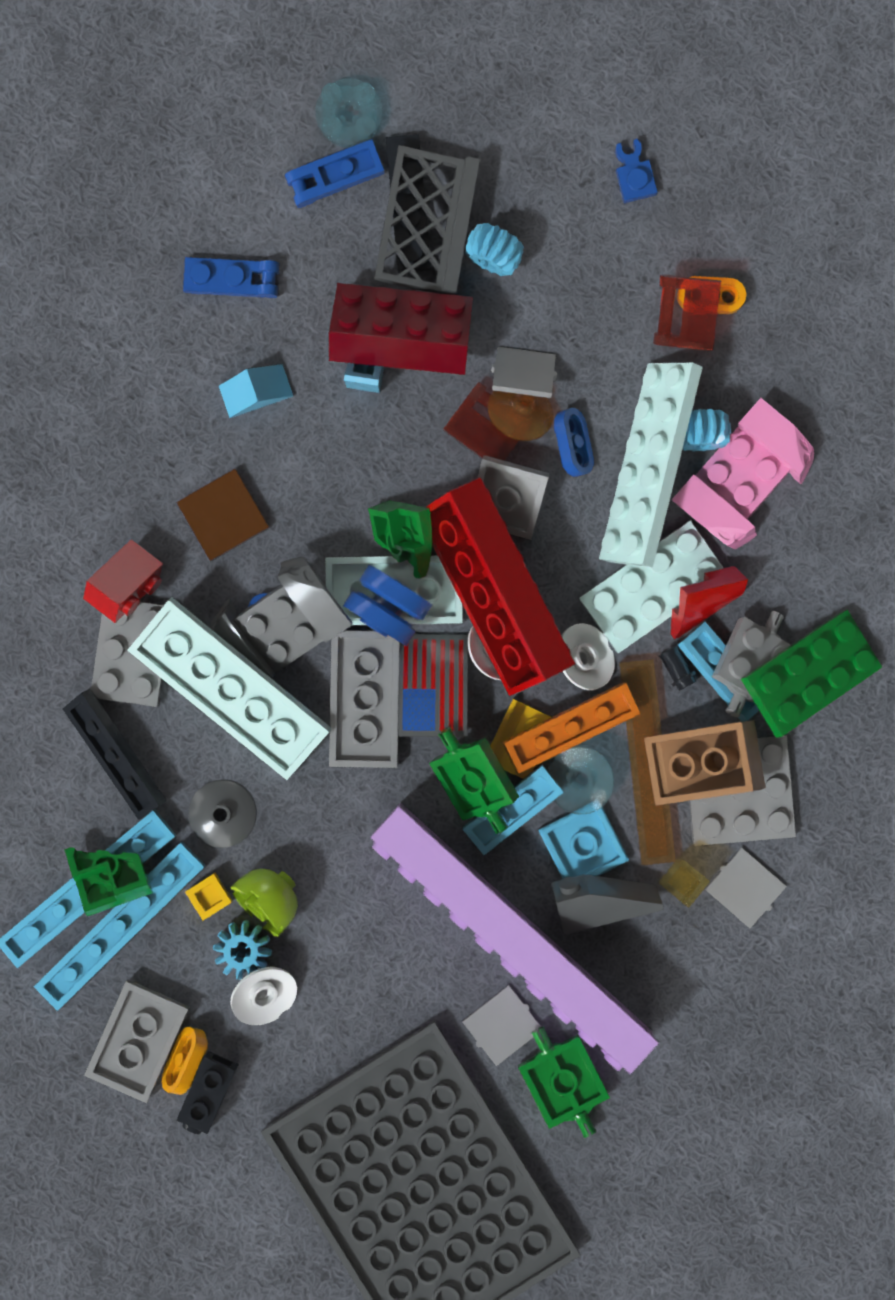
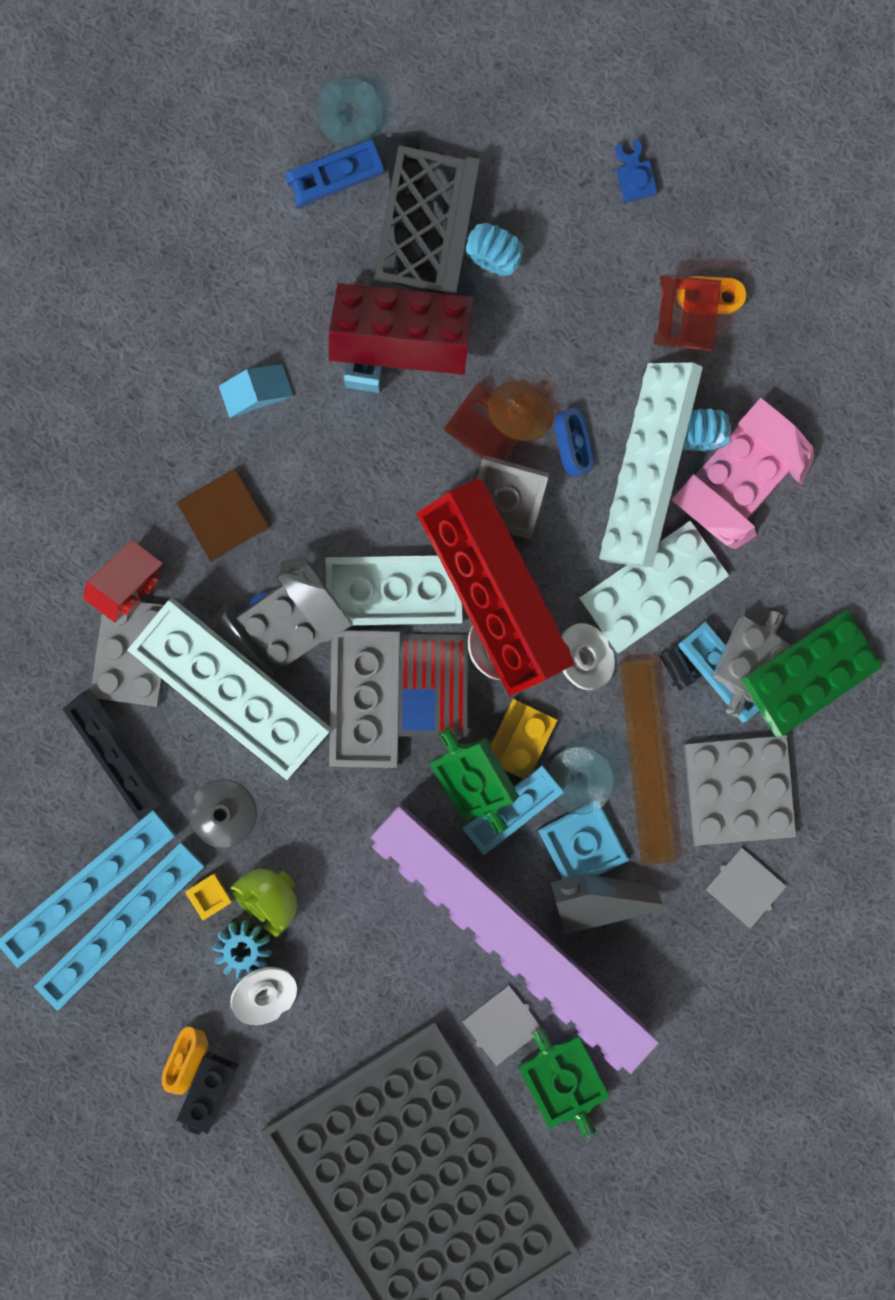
green slope [64,847,153,917] -> none
light grey plate [84,979,190,1103] -> none
blue plate [183,257,280,298] -> none
blue wheel [343,565,432,646] -> none
green slope [368,500,432,579] -> none
light grey piece [491,347,557,398] -> none
orange plate [502,682,640,774] -> none
medium nougat slope [644,720,766,806] -> none
clear yellow panel [657,856,710,908] -> none
red slope [671,566,748,639] -> none

